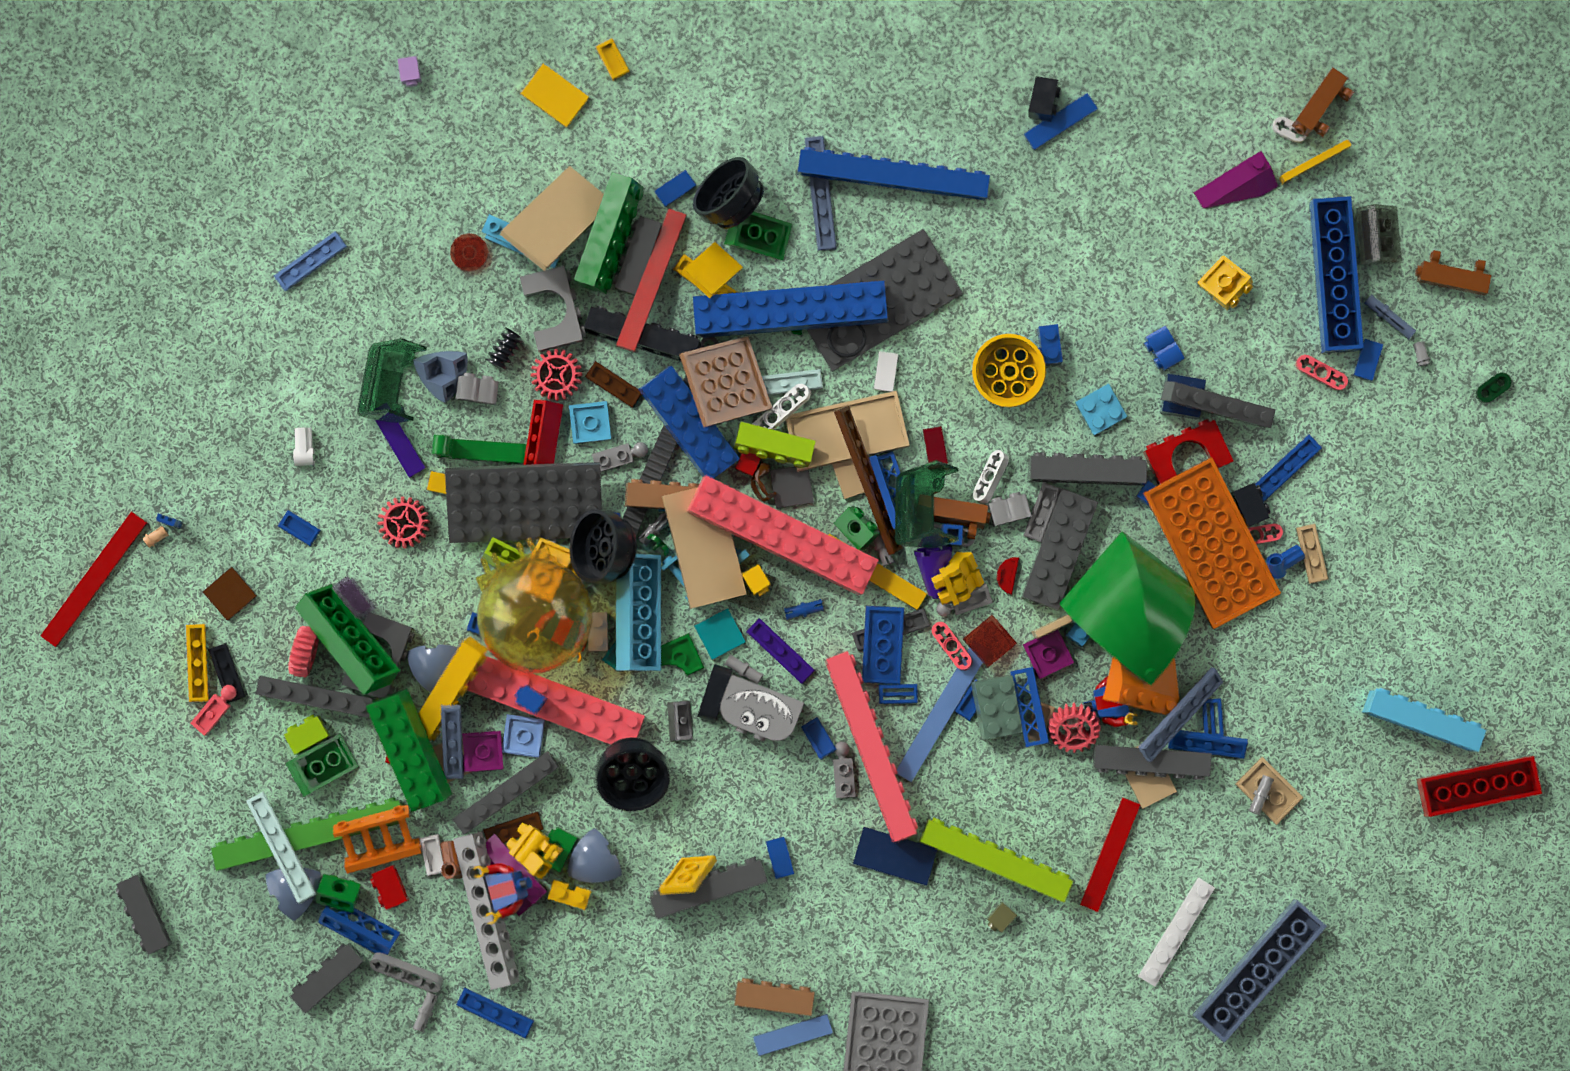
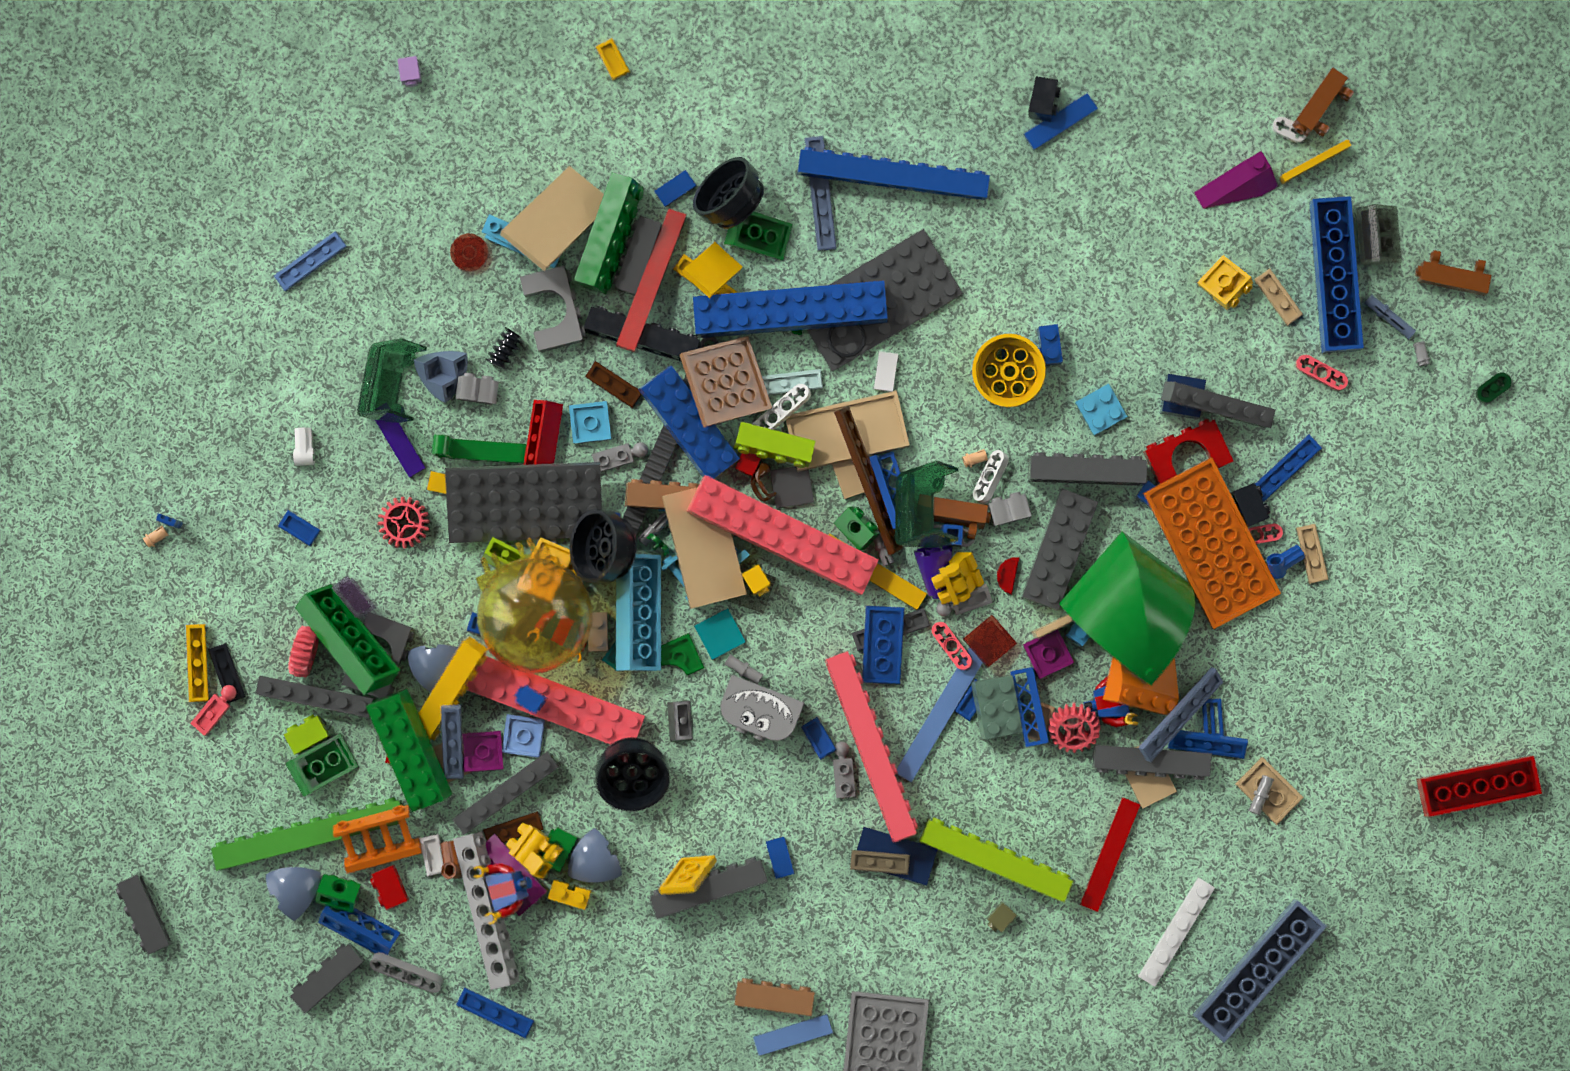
red tile [40,511,147,647] -> none
reddish brown tile [203,567,257,621] -> none
light aqua tile [246,792,317,904] -> none
light grey pin [413,992,438,1033] -> none
yellow tile [521,63,589,128] -> none
coral gear [531,349,583,401] -> none
black beam [697,664,732,722] -> none
dark purple tile [746,618,815,684] -> none
blue pin [784,599,824,620] -> none
blue tile [879,684,918,704] -> none
dark red tile [922,426,948,467] -> none
light grey tile [1023,482,1061,542] -> none
blue brick [1144,326,1185,371] -> none
blue tile [1353,339,1383,381] -> none
medium azure brick [1362,688,1486,752] -> none
none -> dark tan tile [850,850,910,874]
none -> light nougat pin [962,449,988,468]
none -> tan tile [1254,269,1303,326]

